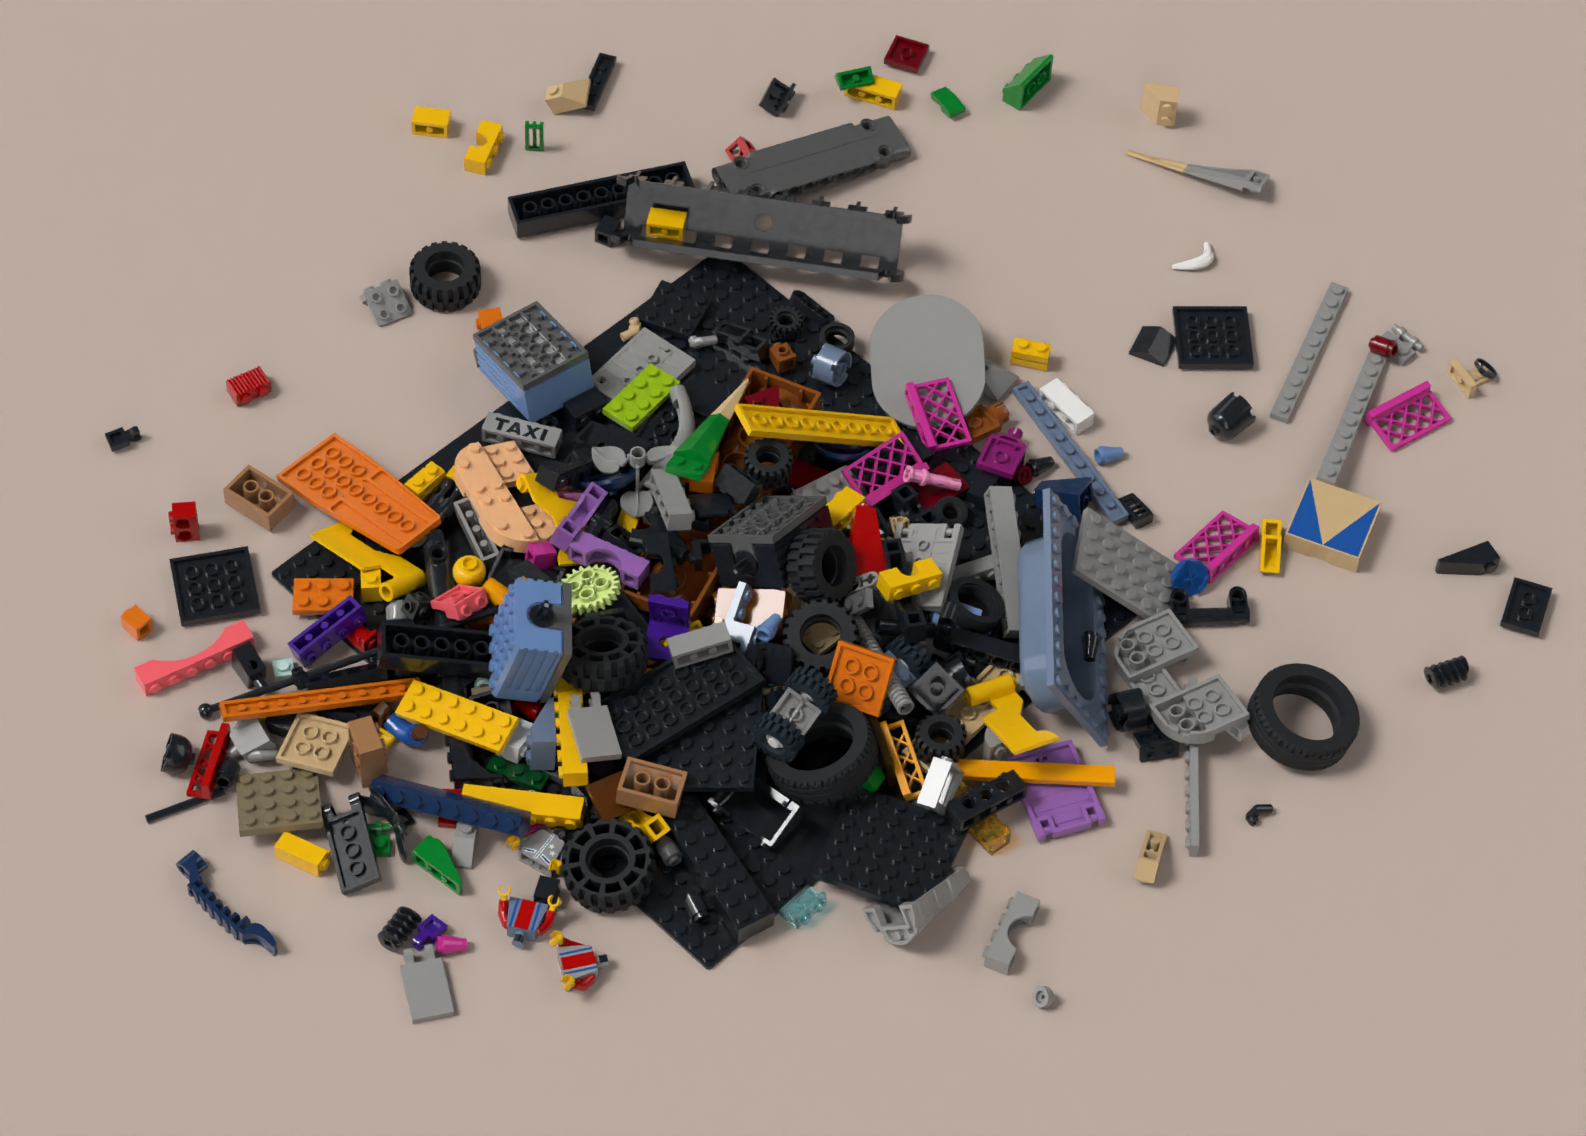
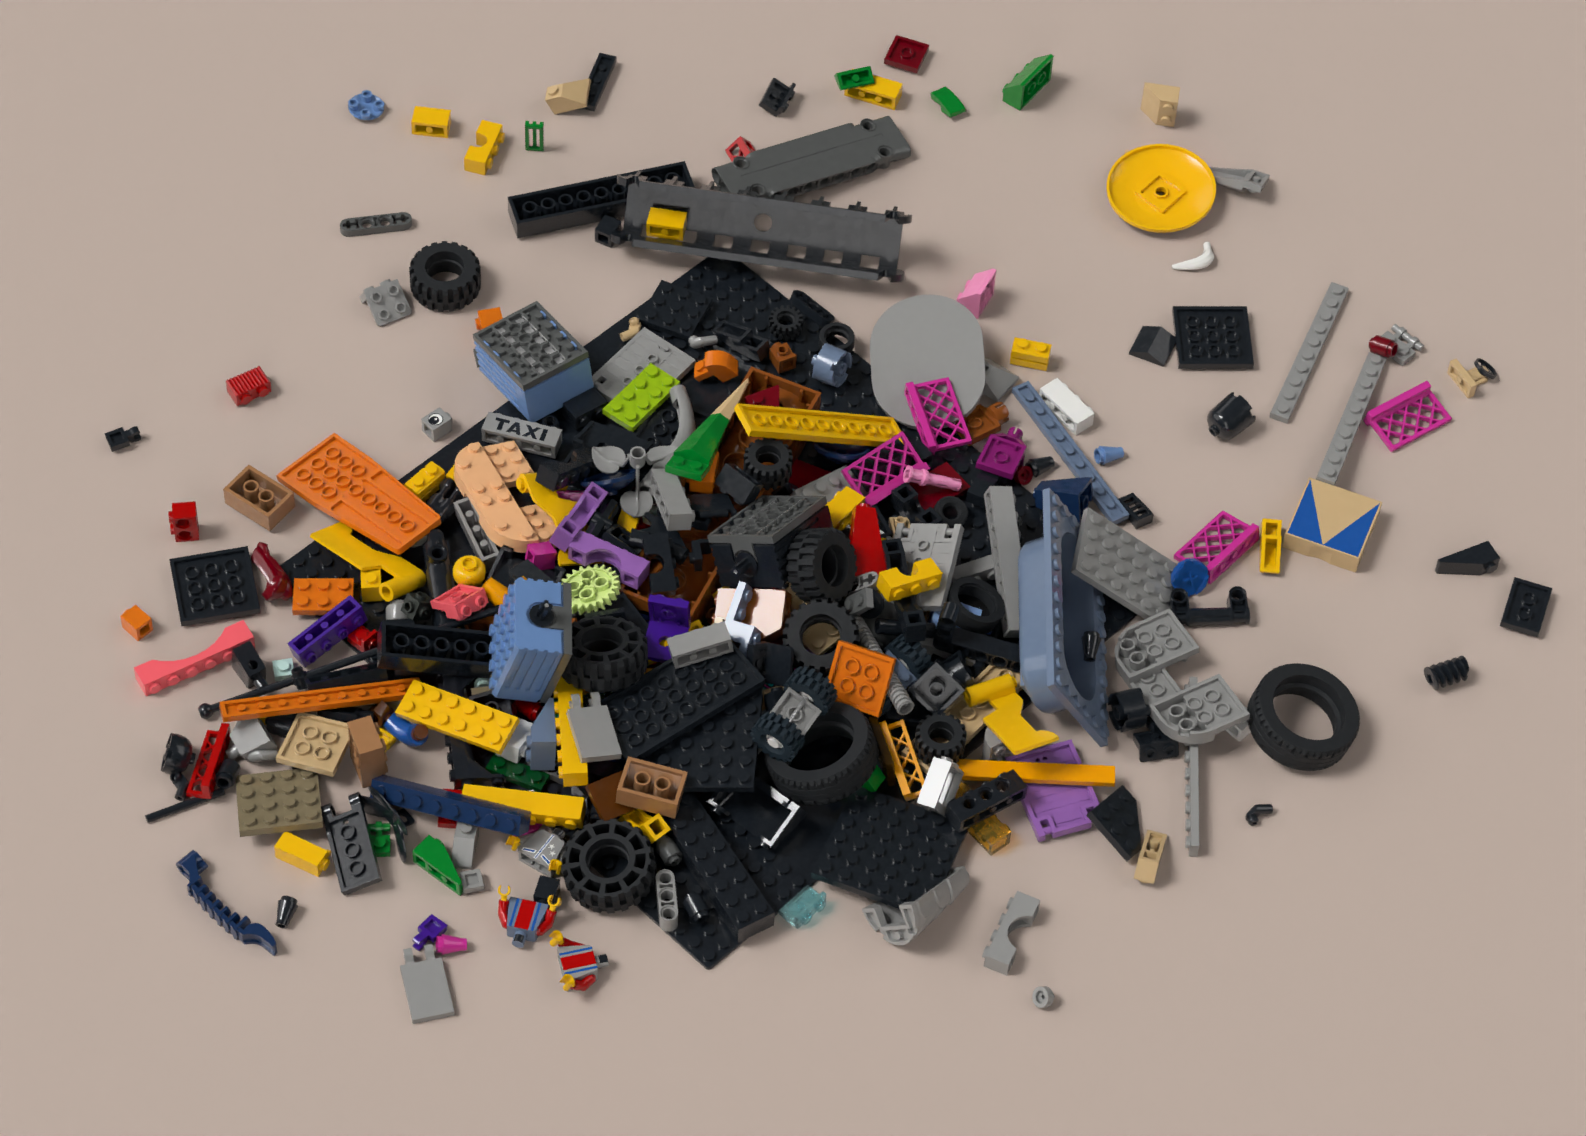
black piece [377,906,422,952] -> none
medium blue cone [756,613,782,642] -> none
none -> black arm [170,772,189,801]
none -> dark red hair [251,542,293,601]
none -> black cone [275,896,298,929]
none -> dark grey beam [340,212,412,237]
none -> medium blue dish [348,90,384,120]
none -> light grey brick [421,407,452,442]
none -> light grey plate [460,869,484,894]
none -> light grey beam [656,869,678,932]
none -> orange brick [694,350,738,382]
none -> bright pink slope [957,269,996,319]
none -> black plate [1086,785,1142,862]
none -> yellow dish [1106,144,1216,233]

